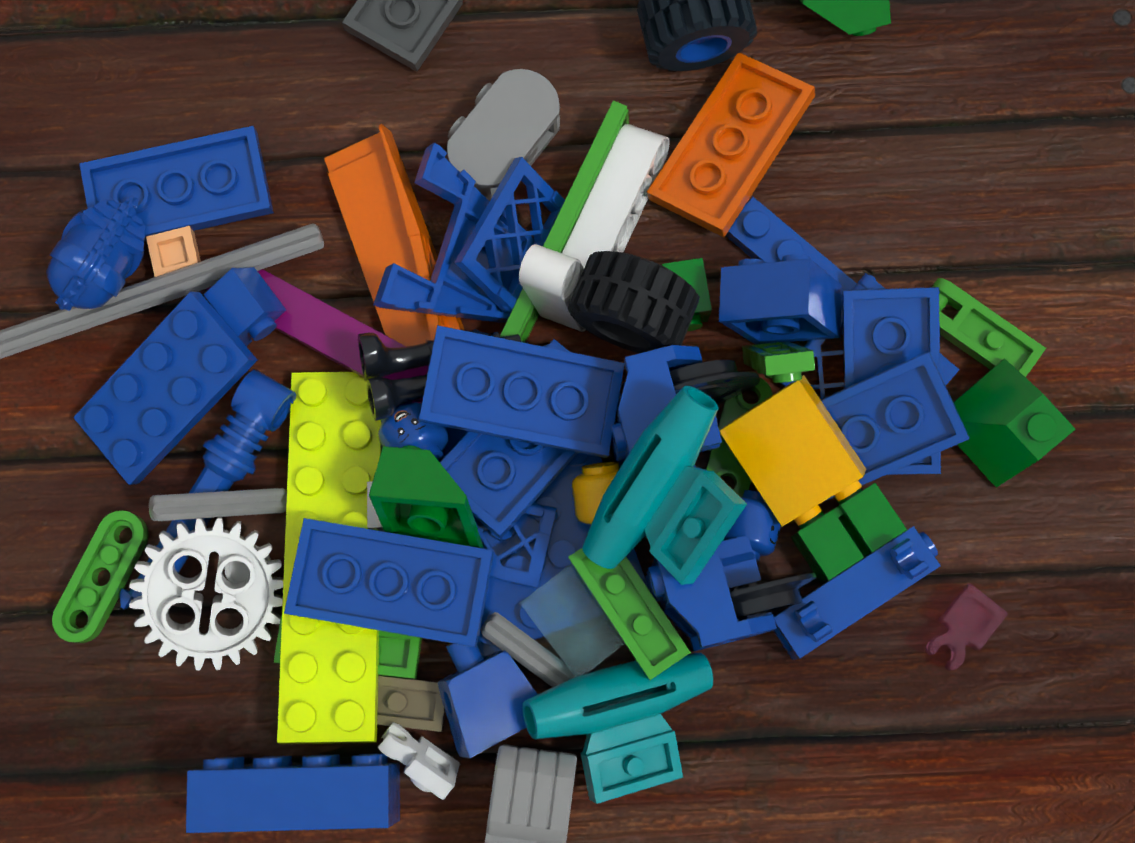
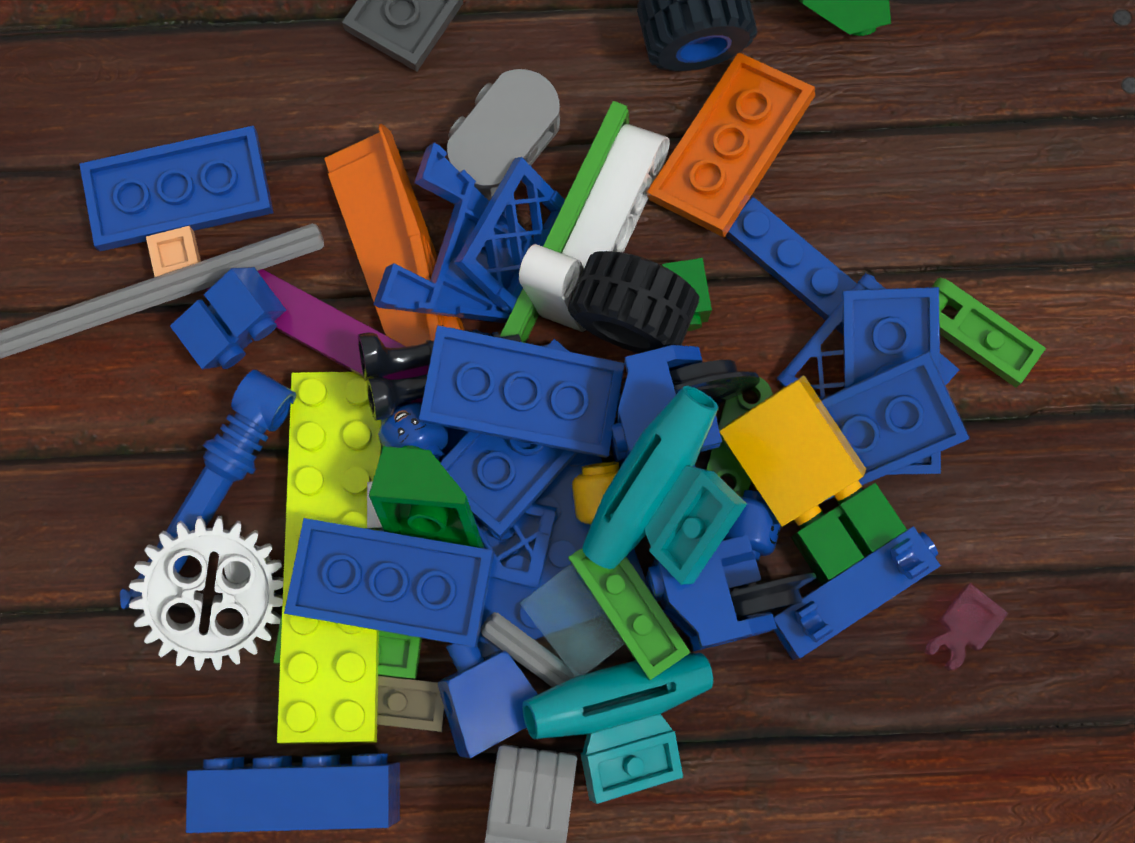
blue helmet [46,196,146,311] -> none
bright green plate [52,510,149,643] -> none
blue plate [73,291,258,485] -> none
light grey axle [149,488,287,521] -> none
white plate [378,722,460,800] -> none
blue brick [719,254,842,344] -> none
bright green plate [742,342,815,383] -> none
green slope [954,358,1076,488] -> none

